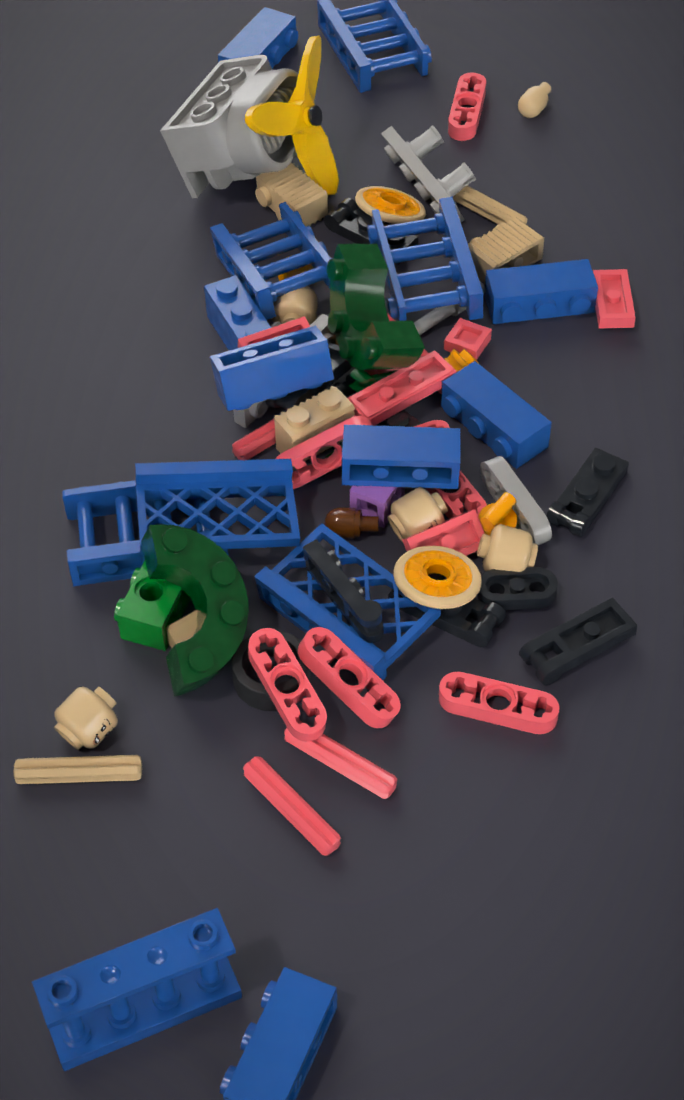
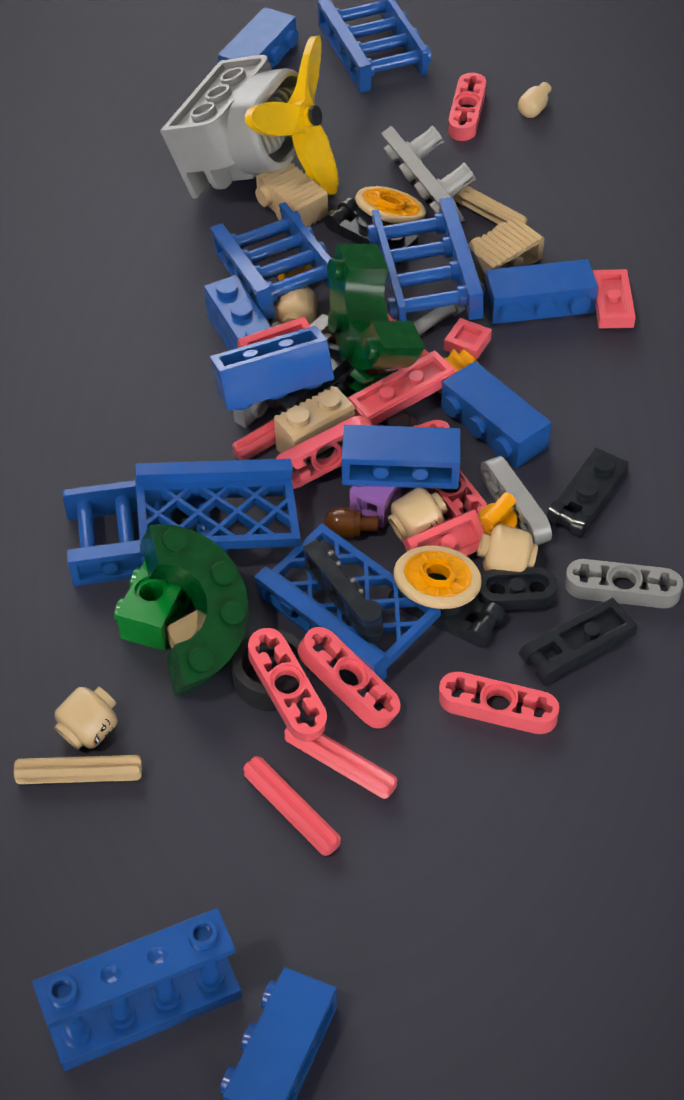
none -> light grey beam [565,559,683,608]

